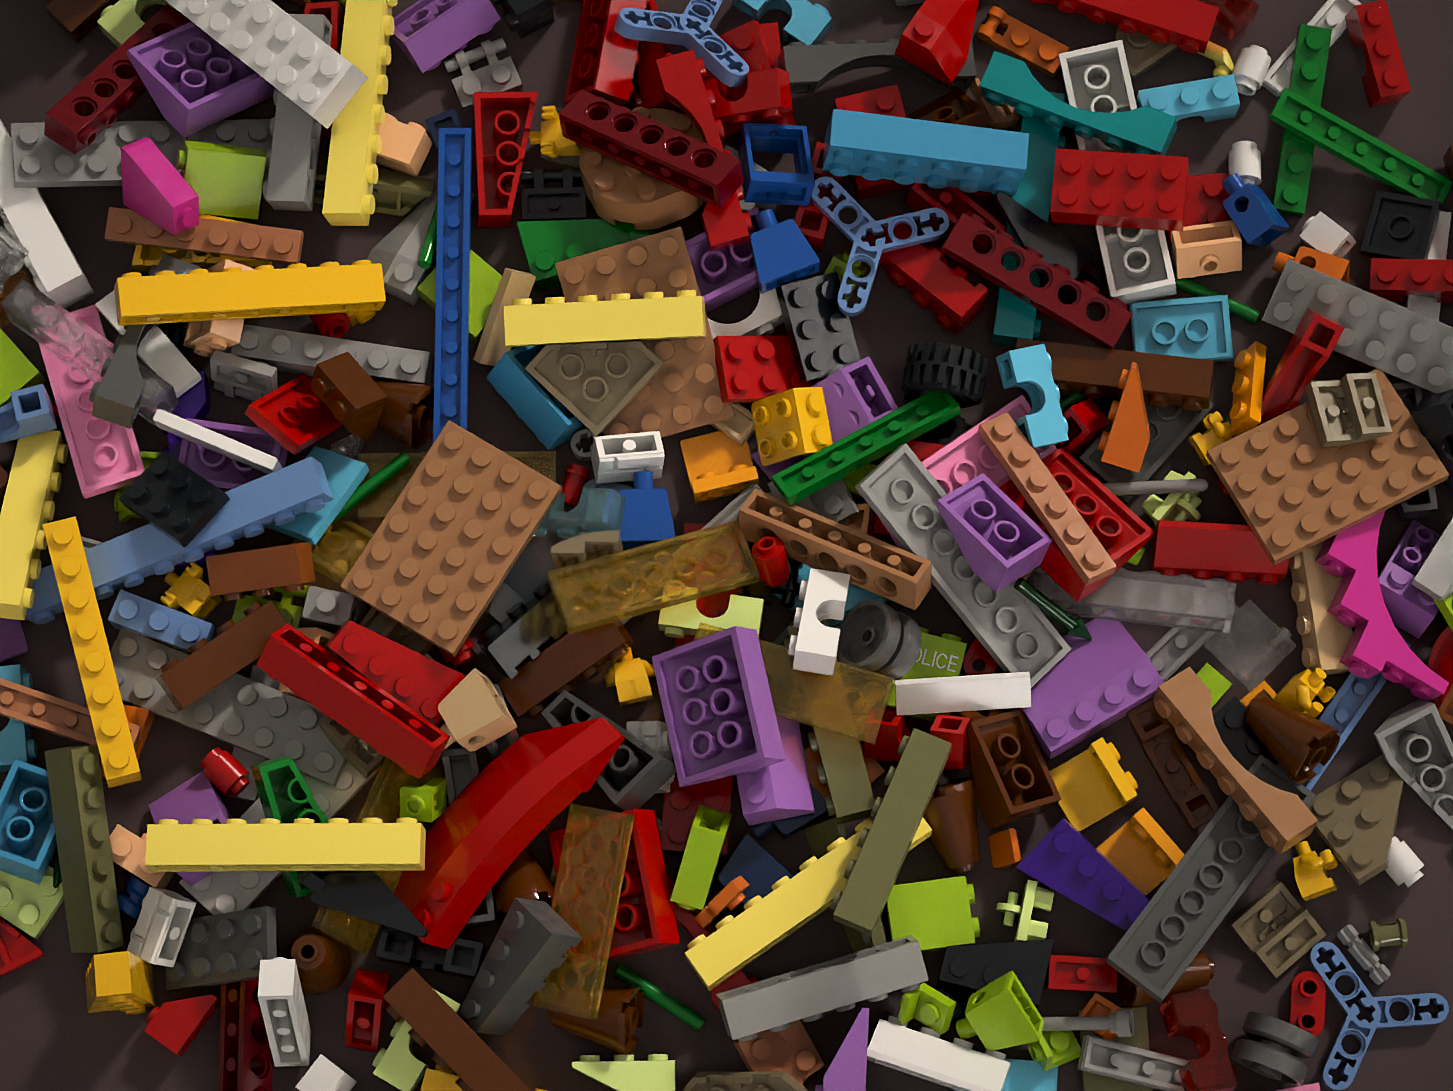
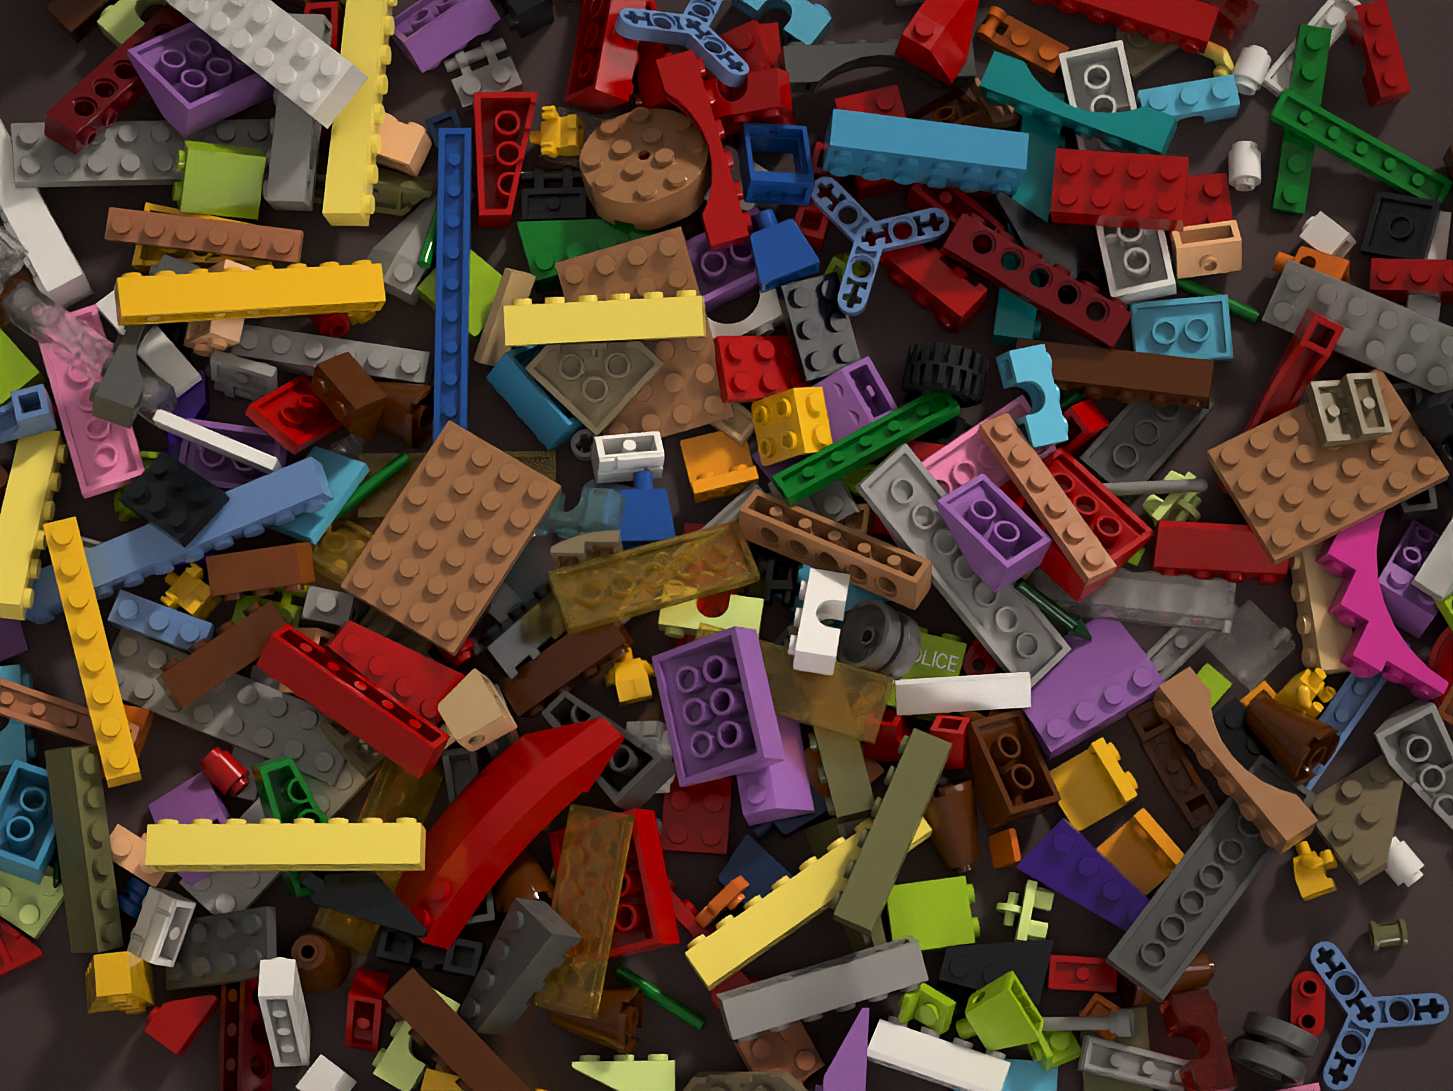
dark pink slope [121,137,199,235] -> none
lime bracket [400,778,446,823] -> none
red pin [557,463,590,507] -> none
dark red brick [559,89,744,208] -> none
lime brick [670,805,732,910] -> none
red brick [752,536,791,587] -> none
orange slope [1097,362,1151,473] -> none
yellow piece [1187,411,1236,466] -> none
blue torso [1221,173,1290,248] -> none
dark tan slope [1227,880,1327,978] -> none
light orange plate [1229,341,1267,436] -> none
light grey axle [1337,924,1391,985] -> none

